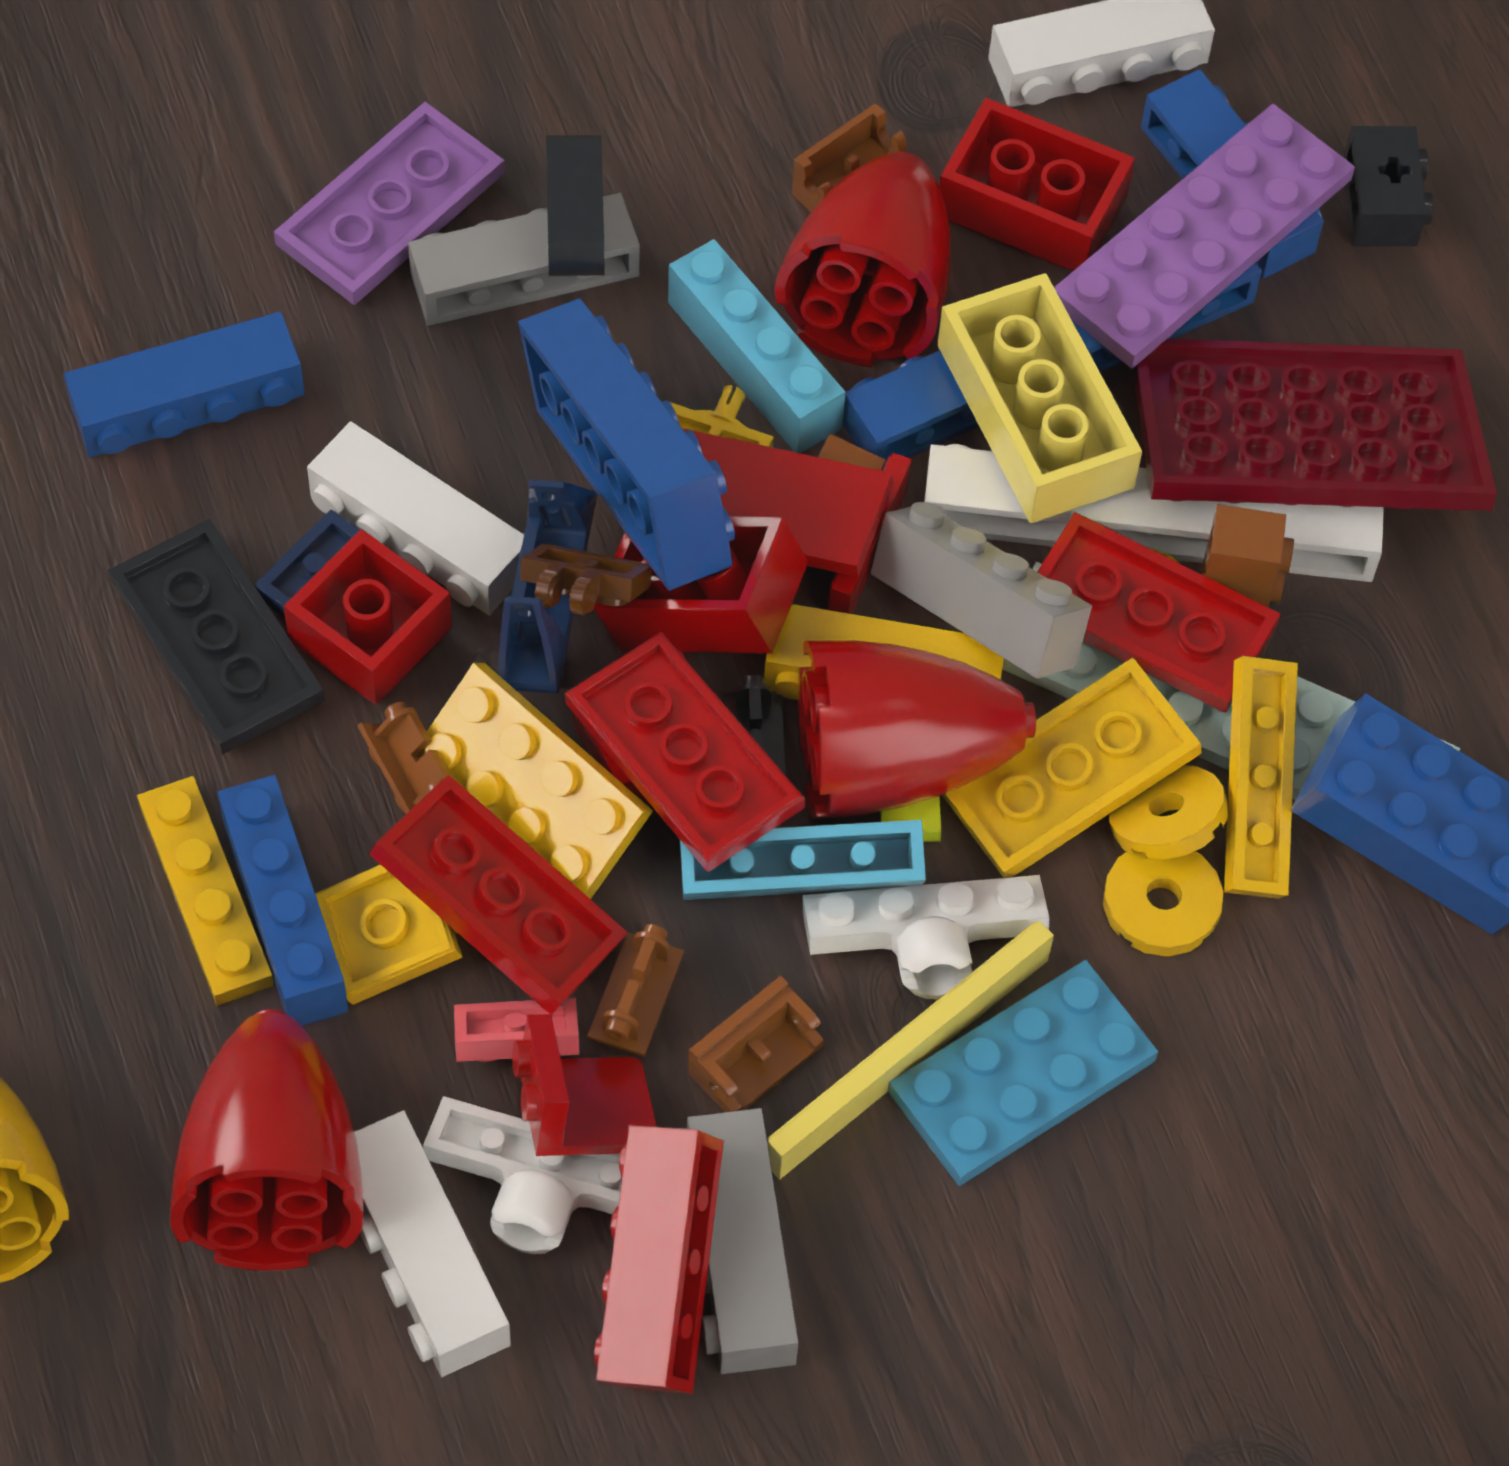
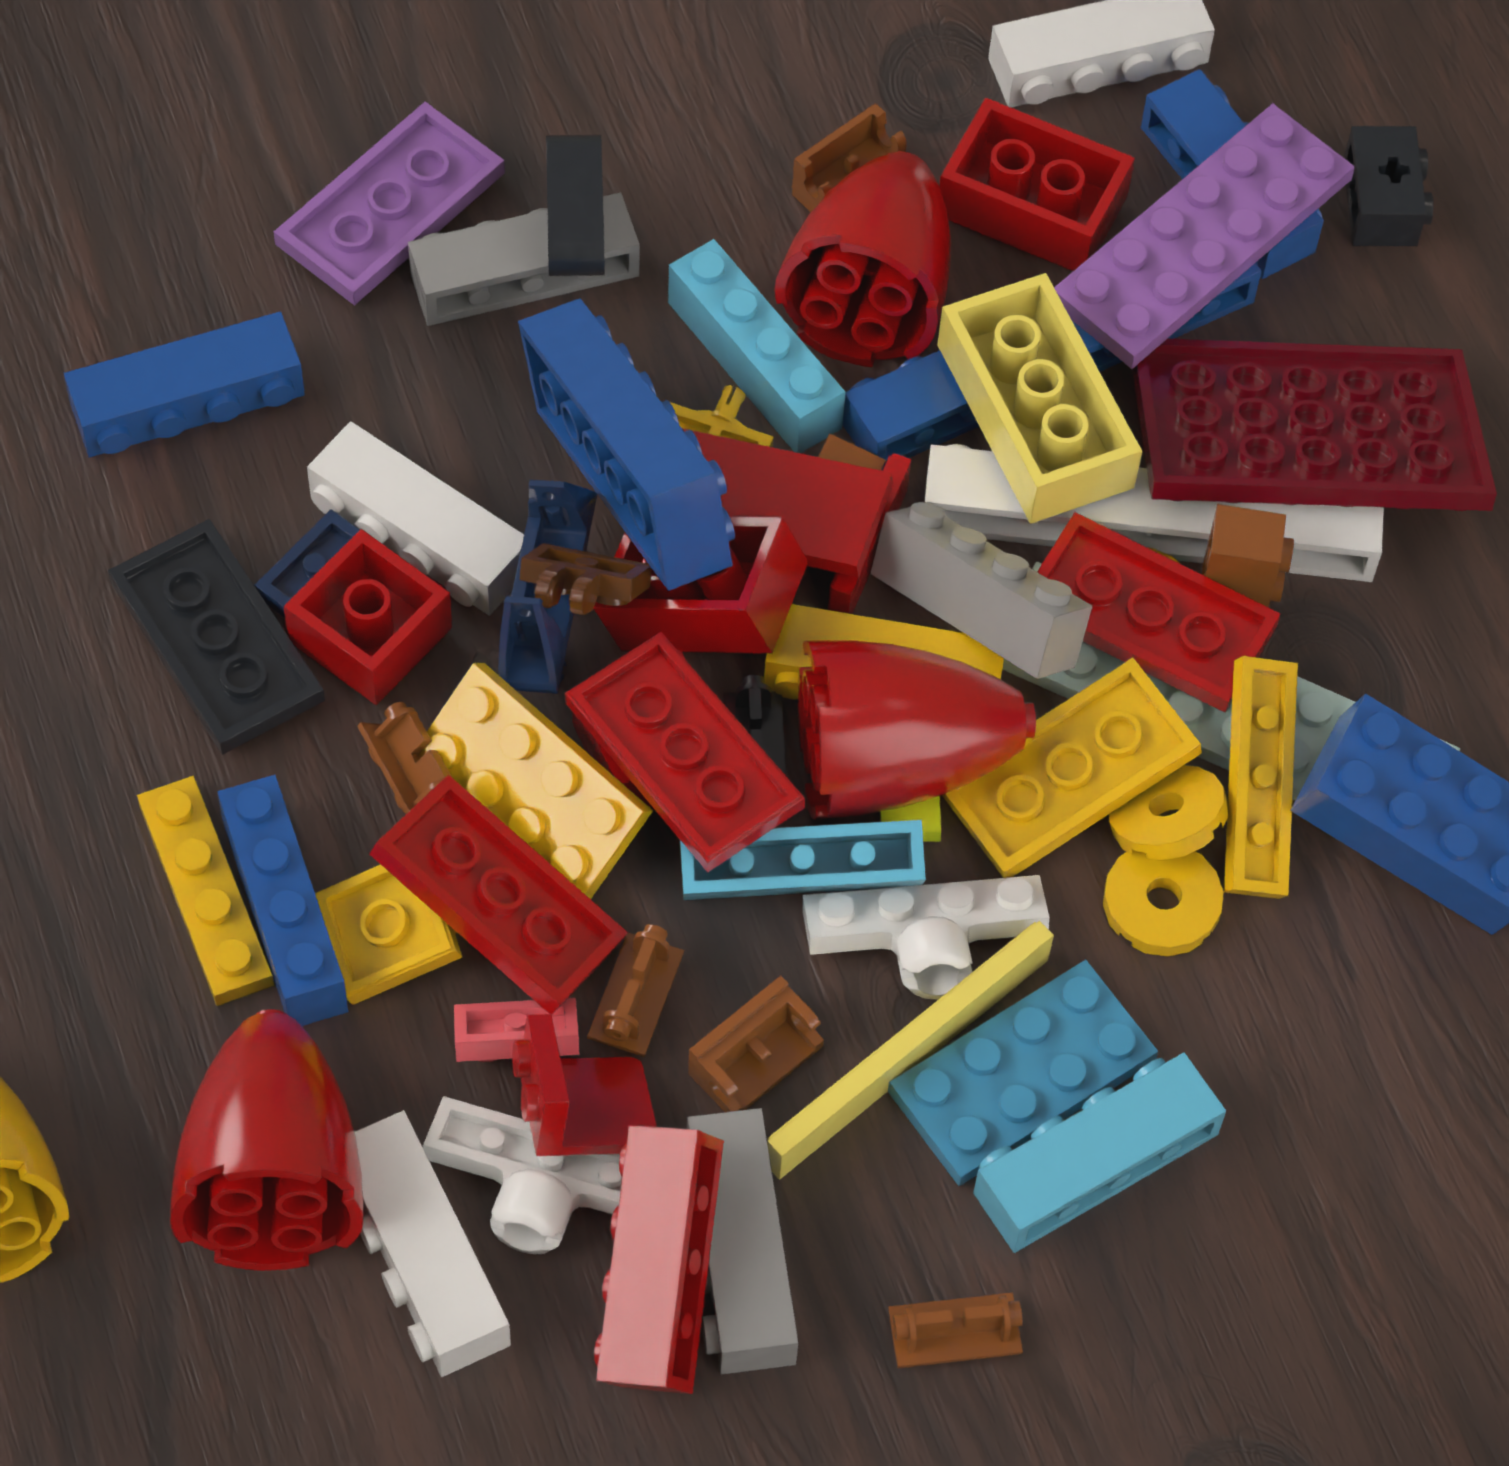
none -> dark orange hinge [888,1292,1023,1368]
none -> medium azure brick [973,1052,1226,1253]

